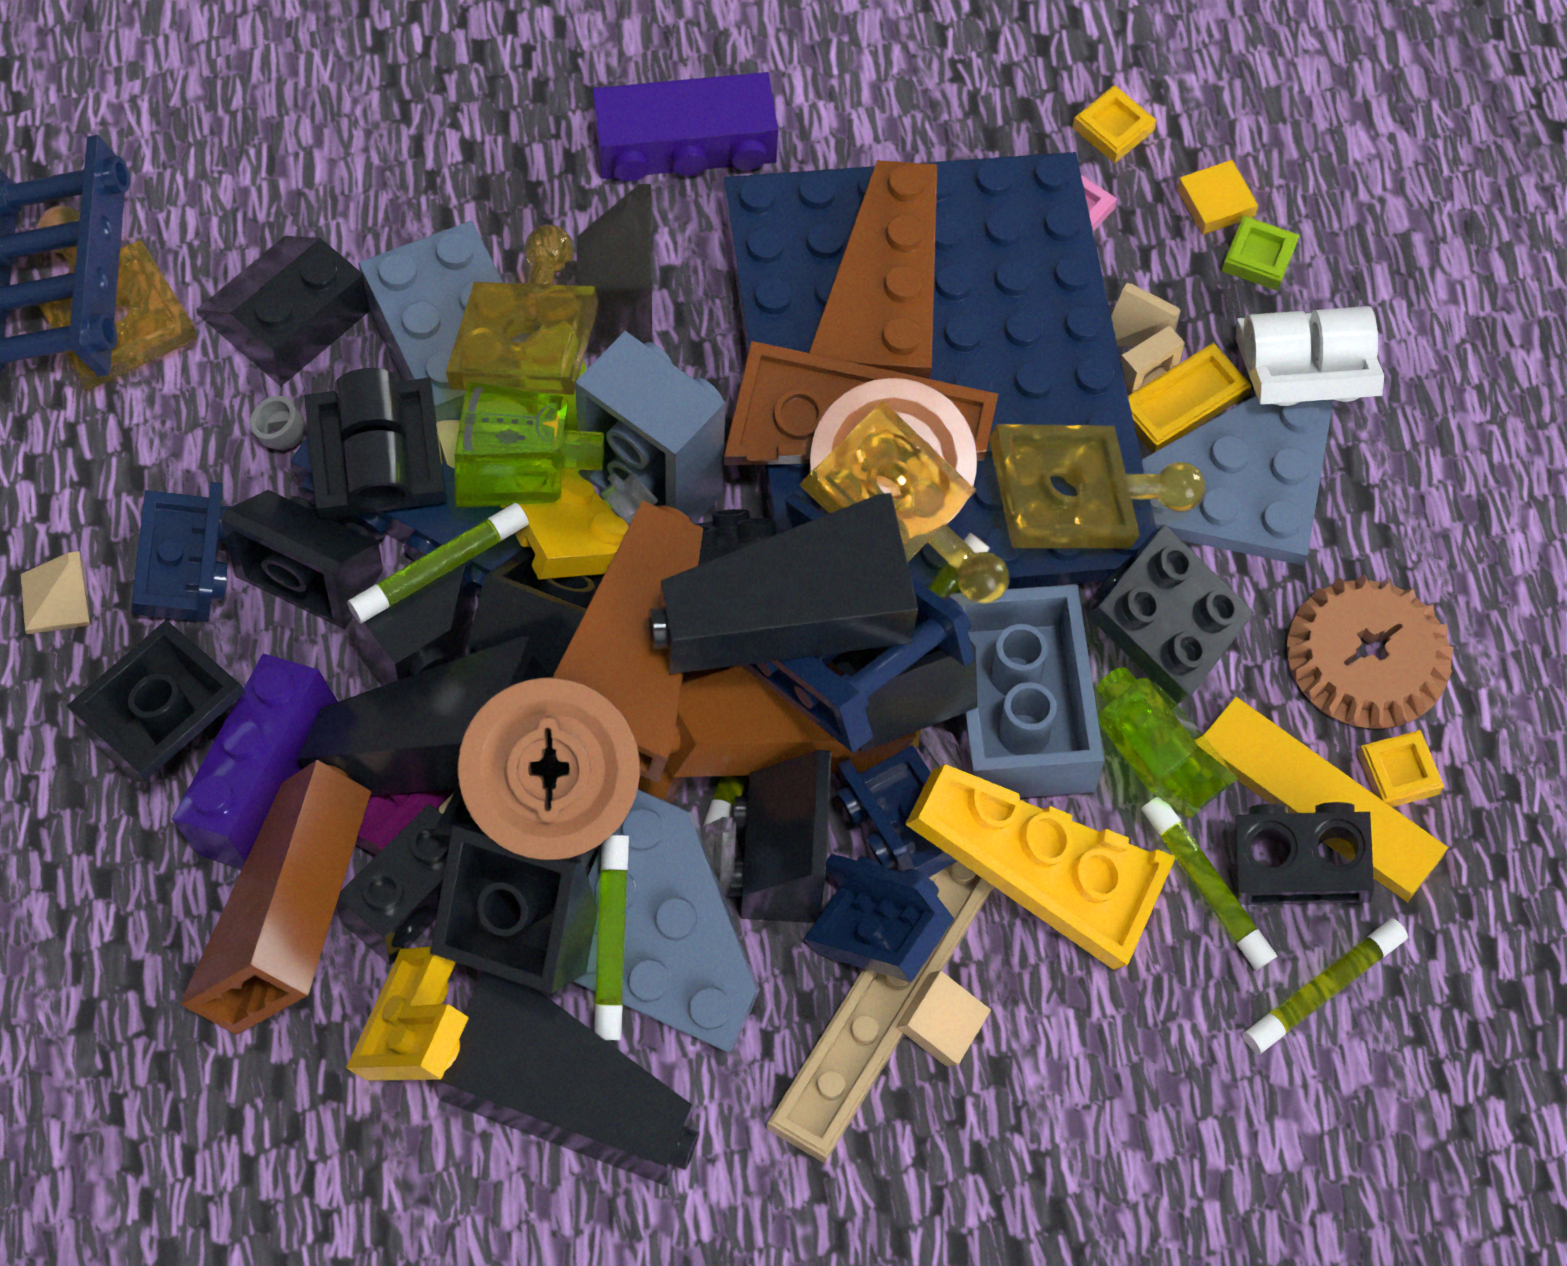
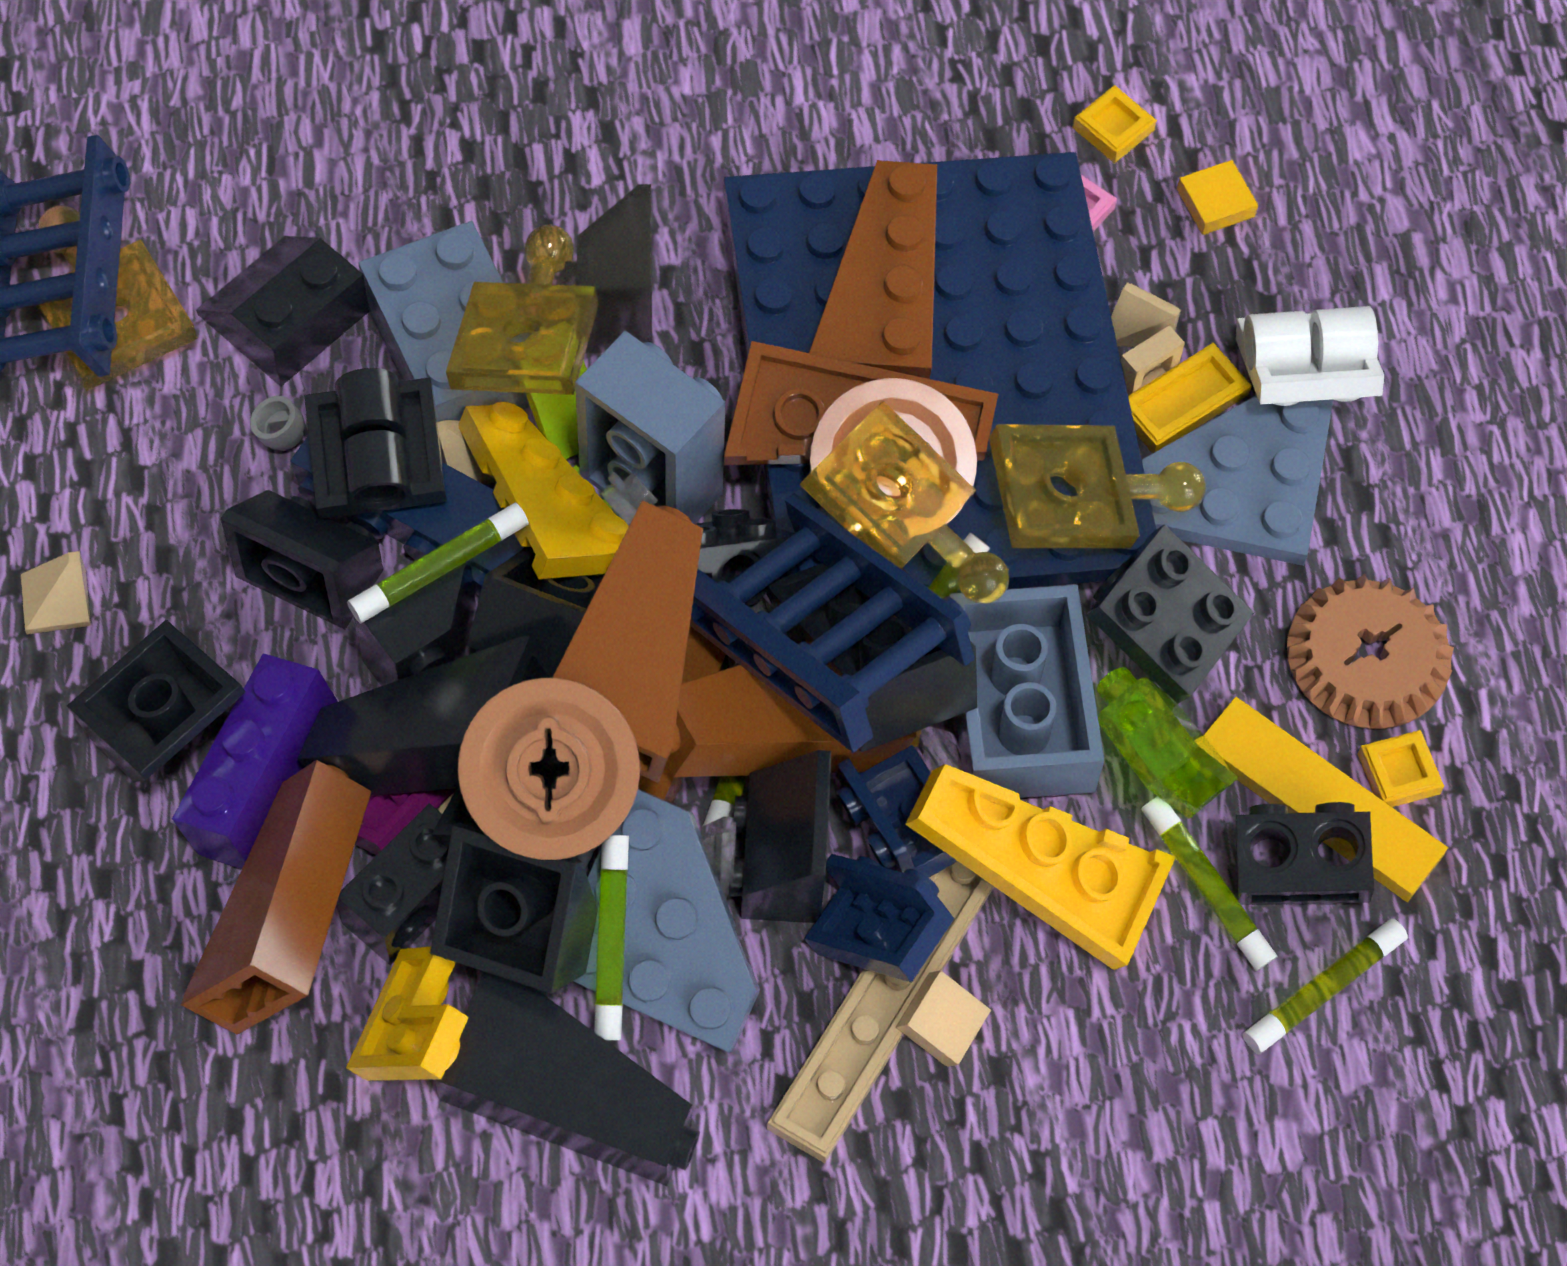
dark blue bracket [131,482,232,622] -> none
clear neon green torso [455,382,604,507] -> none
dark purple brick [593,72,778,181] -> none
black slope [648,493,918,674] -> none
lime tile [1222,215,1300,291] -> none

